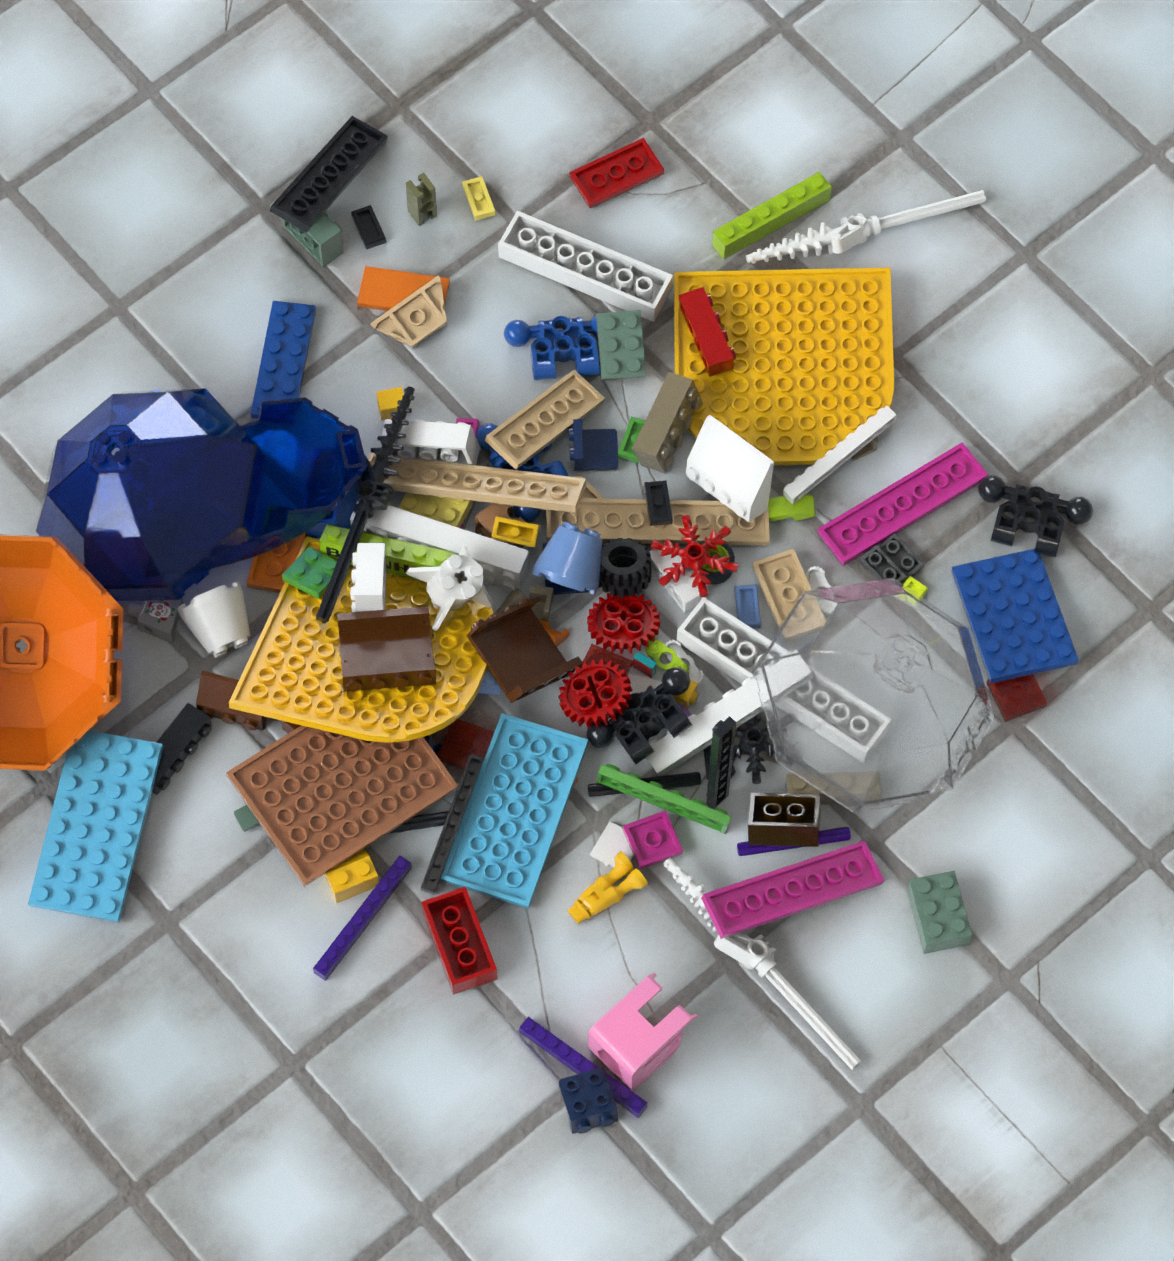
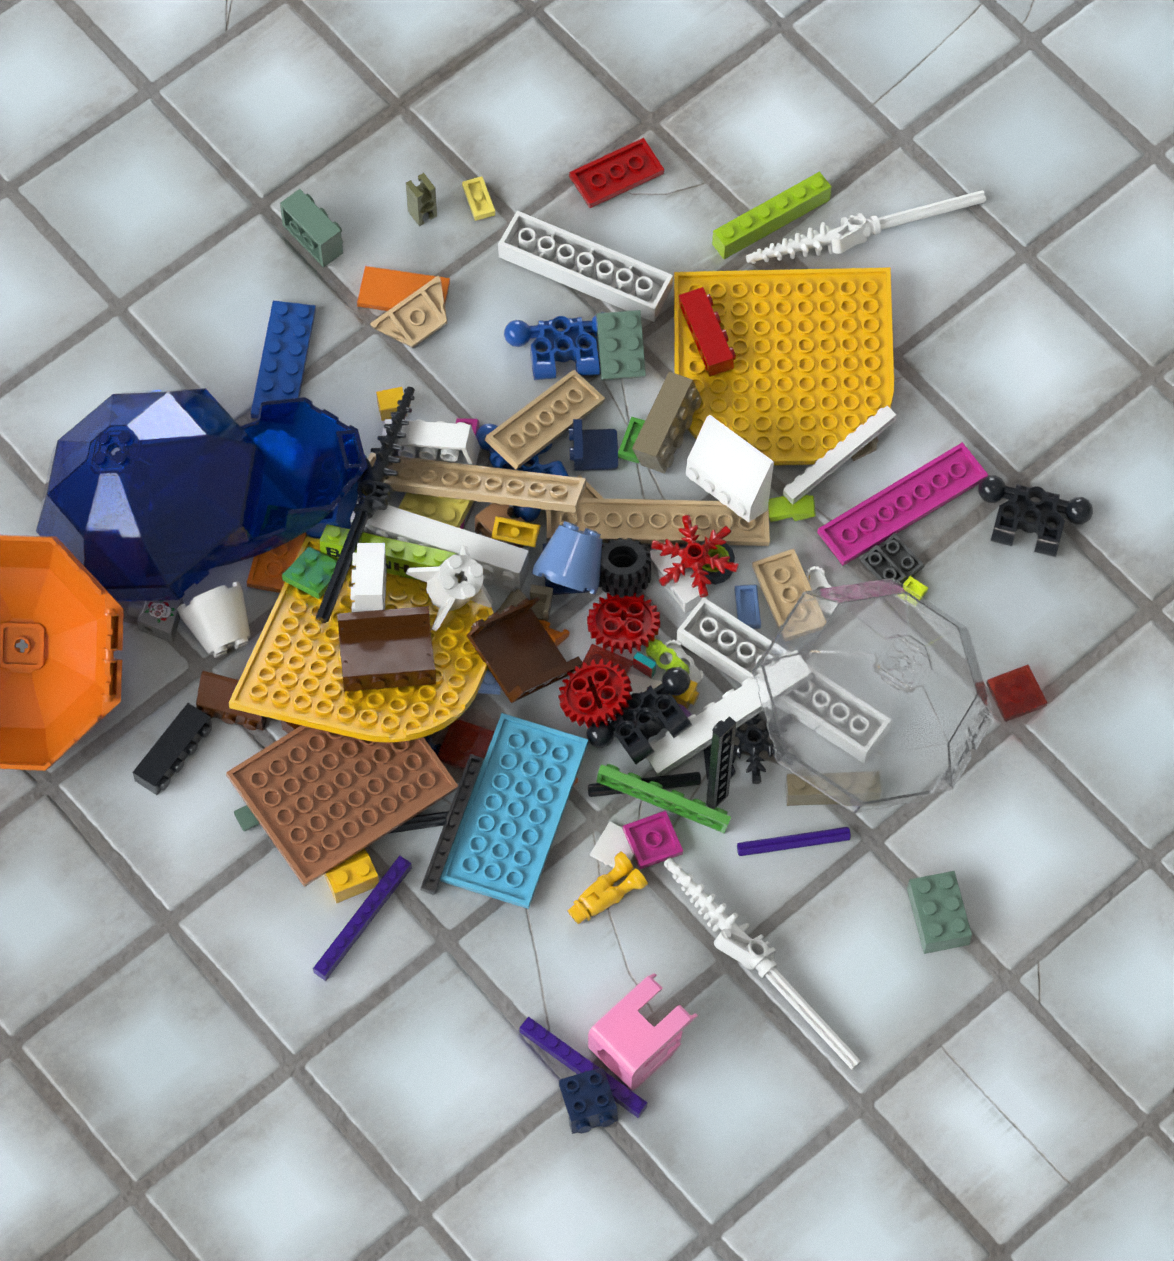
medium azure plate [28,731,163,923] -> none
black plate [270,116,388,233] -> none
black tile [351,205,386,250] -> none
red brick [421,886,498,995] -> none
black plate [644,480,673,526] -> none
dark pink plate [701,840,885,939] -> none
dark brown brick [748,793,821,847] -> none
blue plate [951,549,1079,683] -> none

